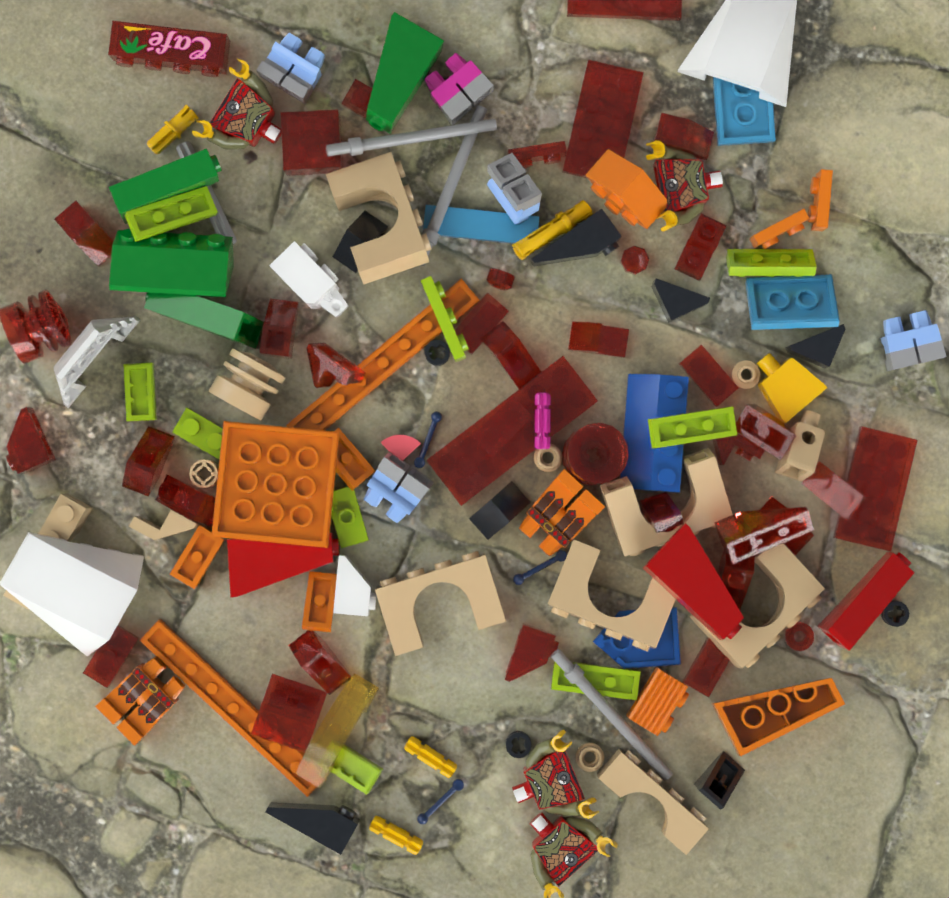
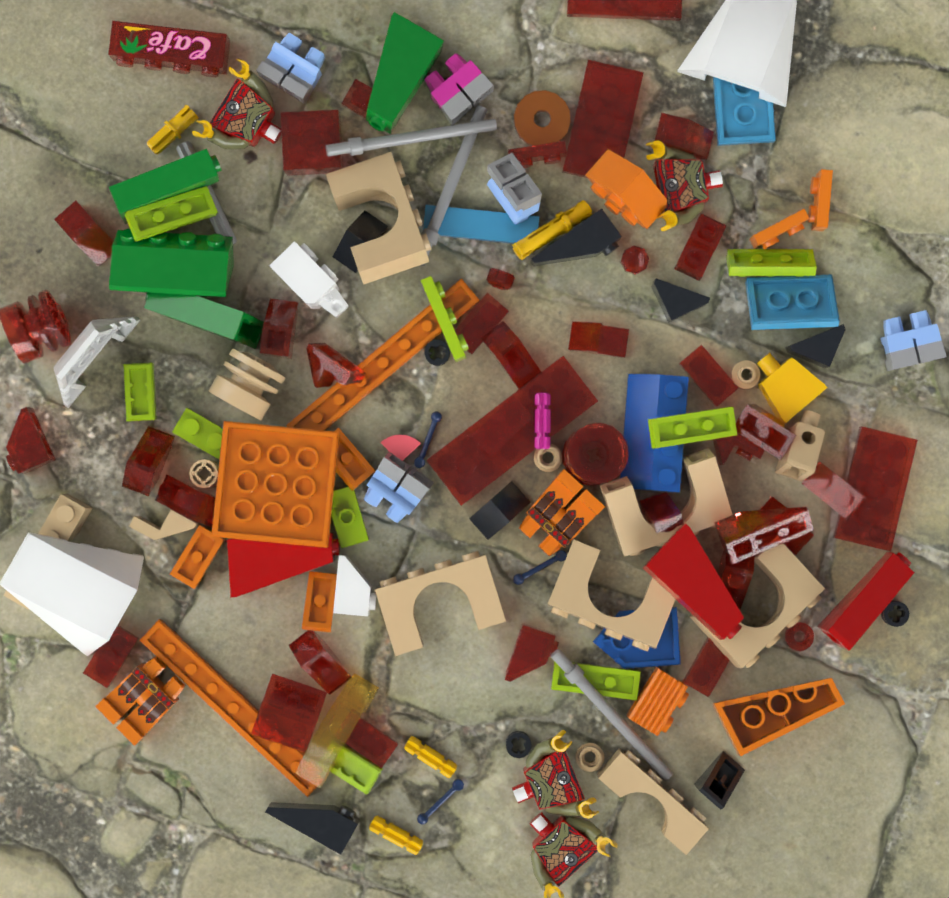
none -> clear red plate [334,710,399,768]
none -> dark orange tile [514,90,571,148]

